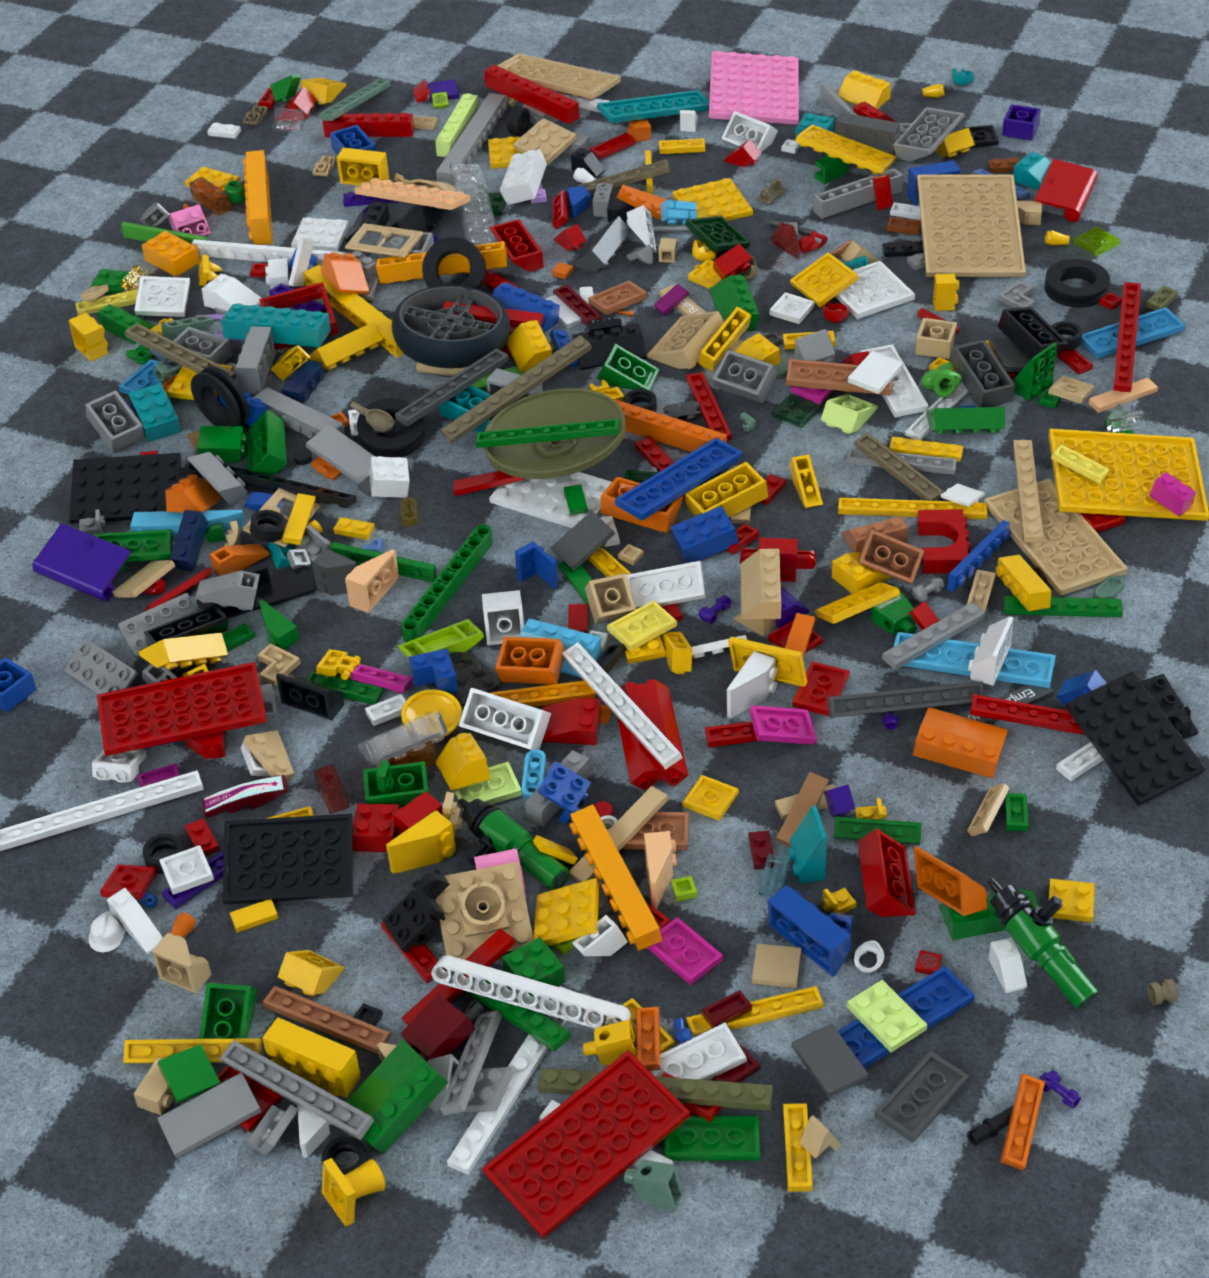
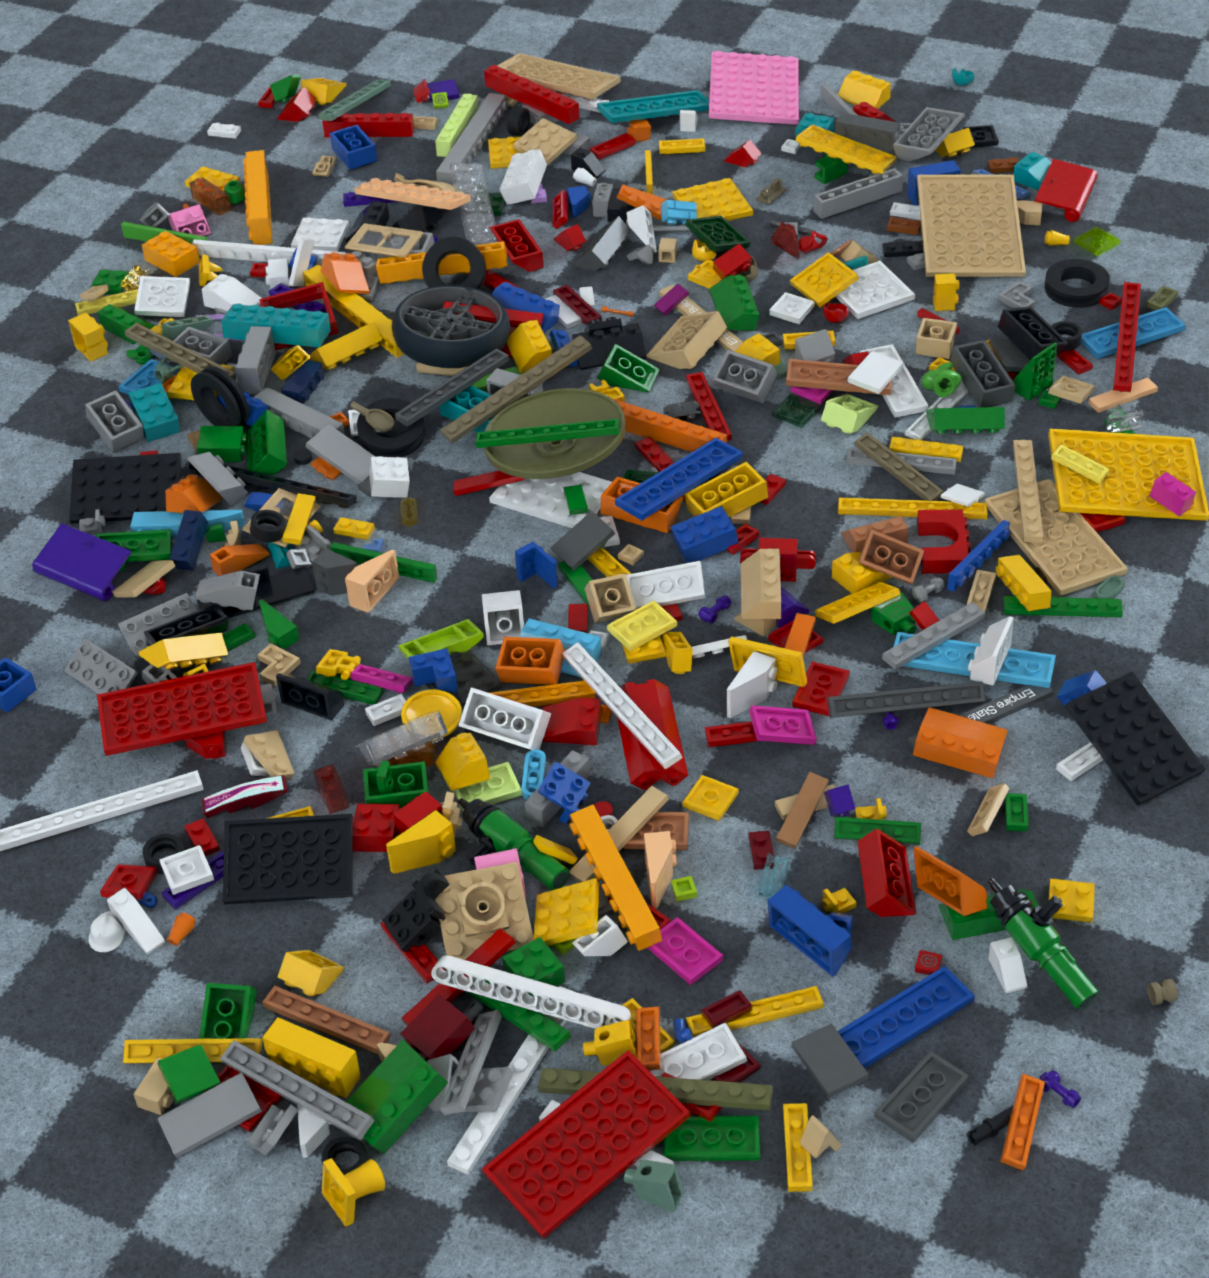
white plate [92,749,146,783] -> none
magenta tile [136,763,180,787] -> none
red tile [144,567,212,611] -> none
tan slope [152,932,211,994] -> none
yellow tile [230,899,278,933] -> none
dark tan slope [243,105,269,126] -> none
clear panel [272,108,305,133] -> none
yellow brick [337,148,389,186] -> none
black tile [353,1003,383,1026] -> none
green beam [401,524,493,642] -> none
orange tile [551,262,574,279] -> none
dark tan tile [578,159,670,195] -> none
nougat plate [588,281,648,315] -> none
black tile [597,644,627,674] -> none
black tyre [623,389,657,412] -> none
yellow brick [698,306,751,372] -> none
white slope [721,111,778,152] -> none
sand green arm [740,412,756,432] -> none
tan tile [752,943,801,988] -> none
teal slope [787,806,827,884] -> none
yellow slope [788,454,823,509] -> none
yellowish green plate [847,980,927,1053] -> none
white piece [854,940,885,973] -> none
red plate [872,174,893,210] -> none
yellow cone [922,83,944,98] -> none
red plate [970,694,1085,735] -> none
dark purple brick [1002,104,1041,140] -> none
black plate [1140,673,1198,739] -> none

